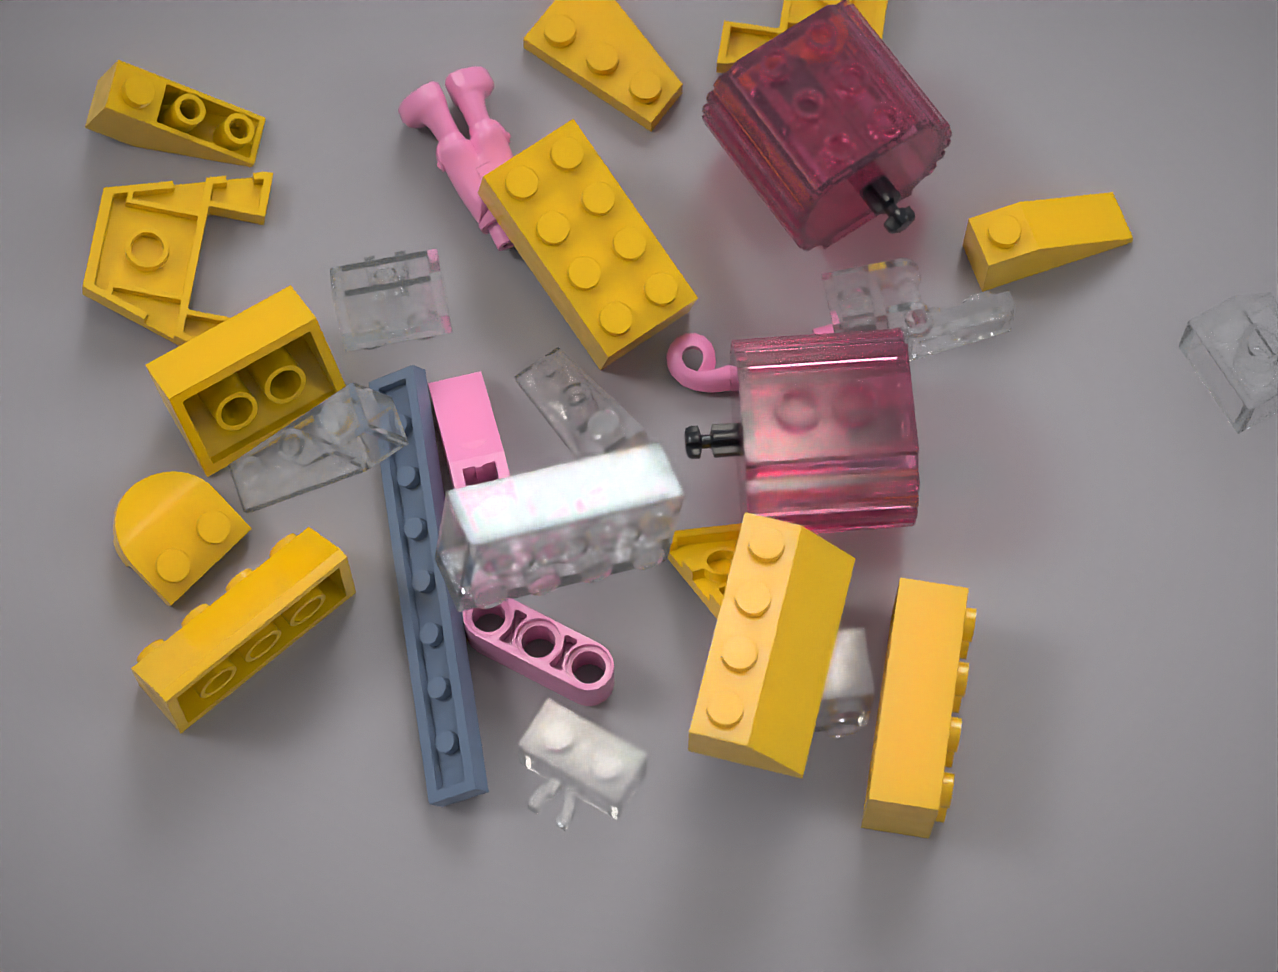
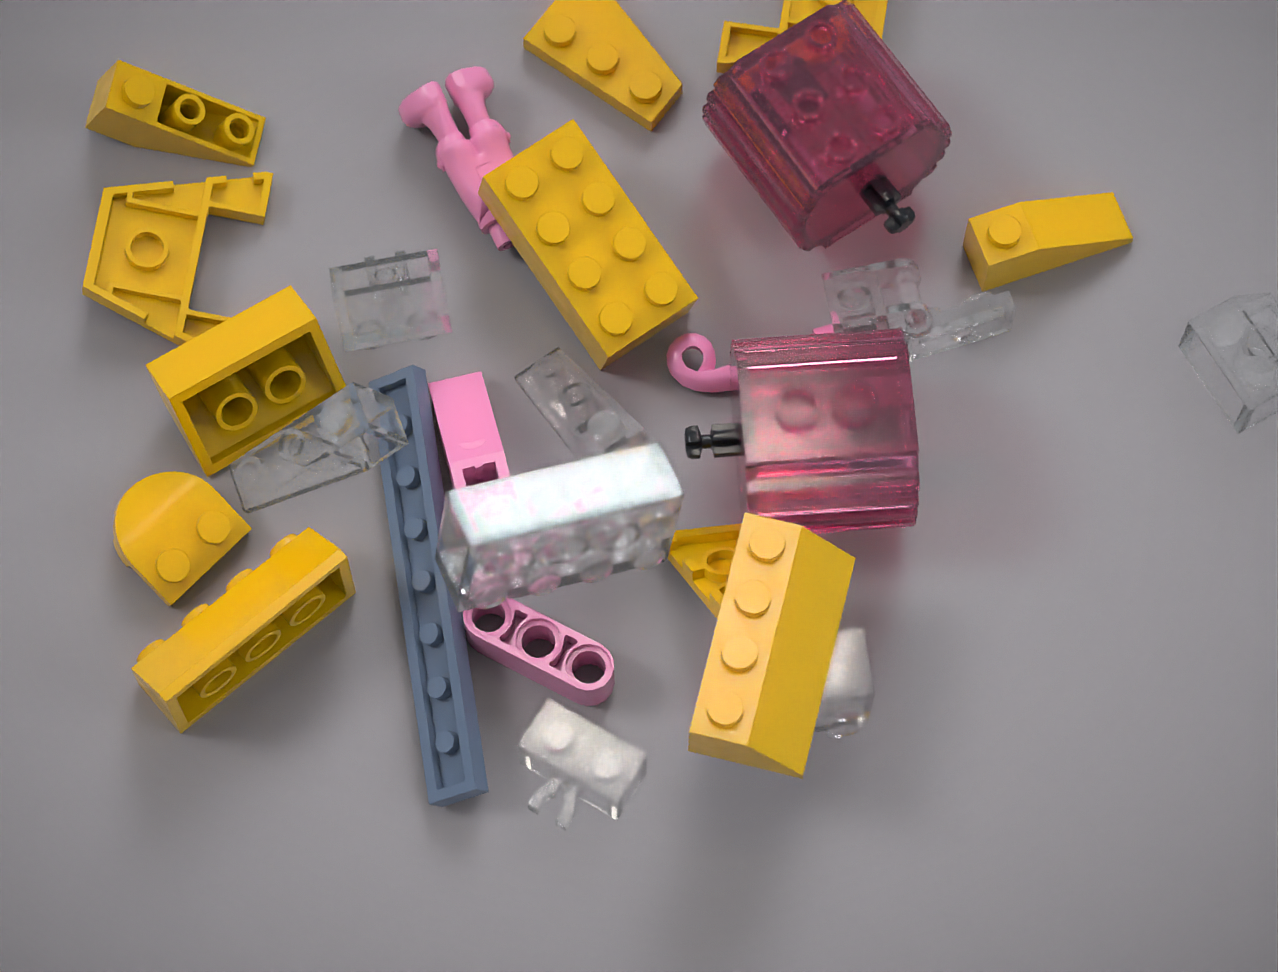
yellow brick [861,577,977,839] -> none

